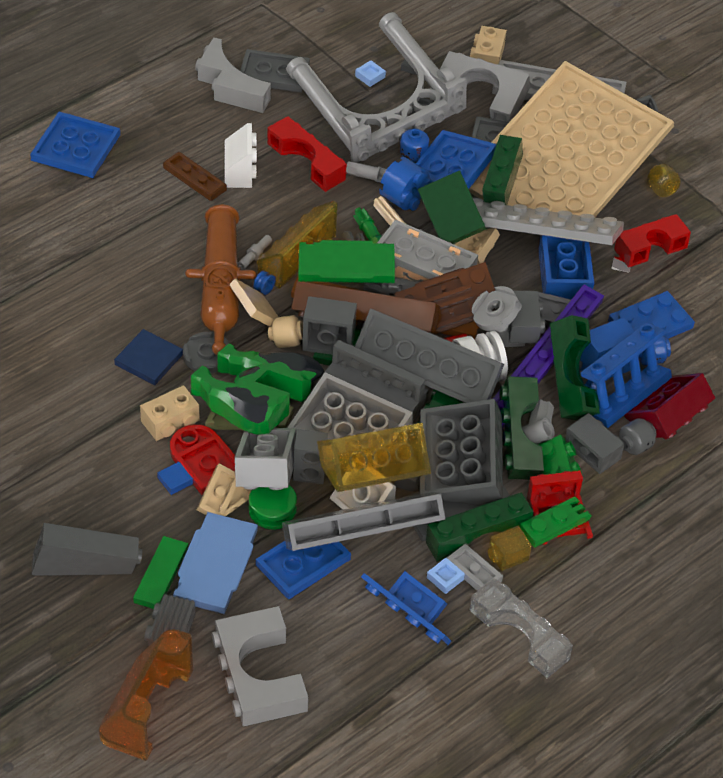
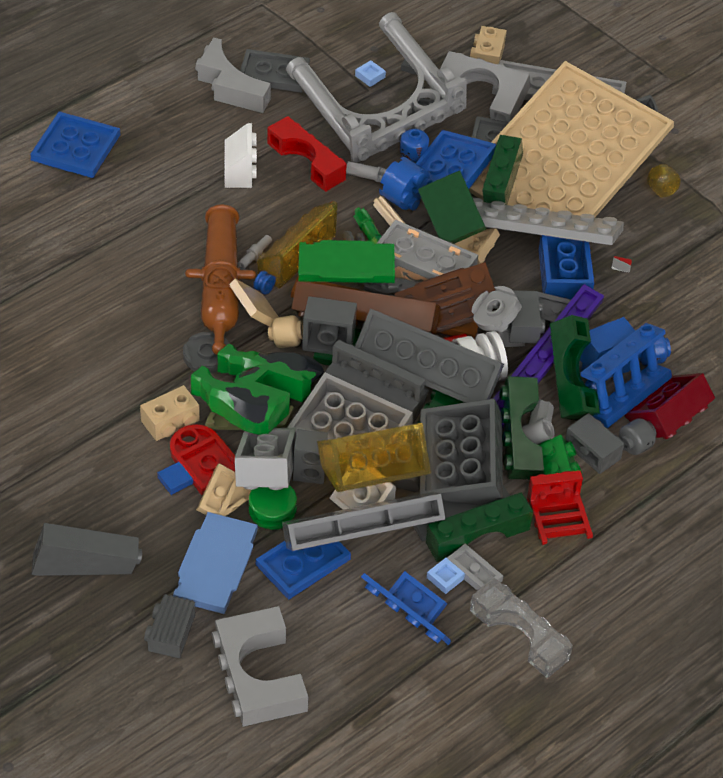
clear orange windscreen [99,629,193,761] -> none
dark blue tile [114,329,183,385] -> none
green tile [133,536,188,609] -> none
reddish brown tile [163,152,227,201] -> none
clear yellow brick [488,526,532,571] -> none
green hinge [519,497,592,548] -> none
blue plate [608,291,695,339] -> none
red arch [614,214,691,268] -> none

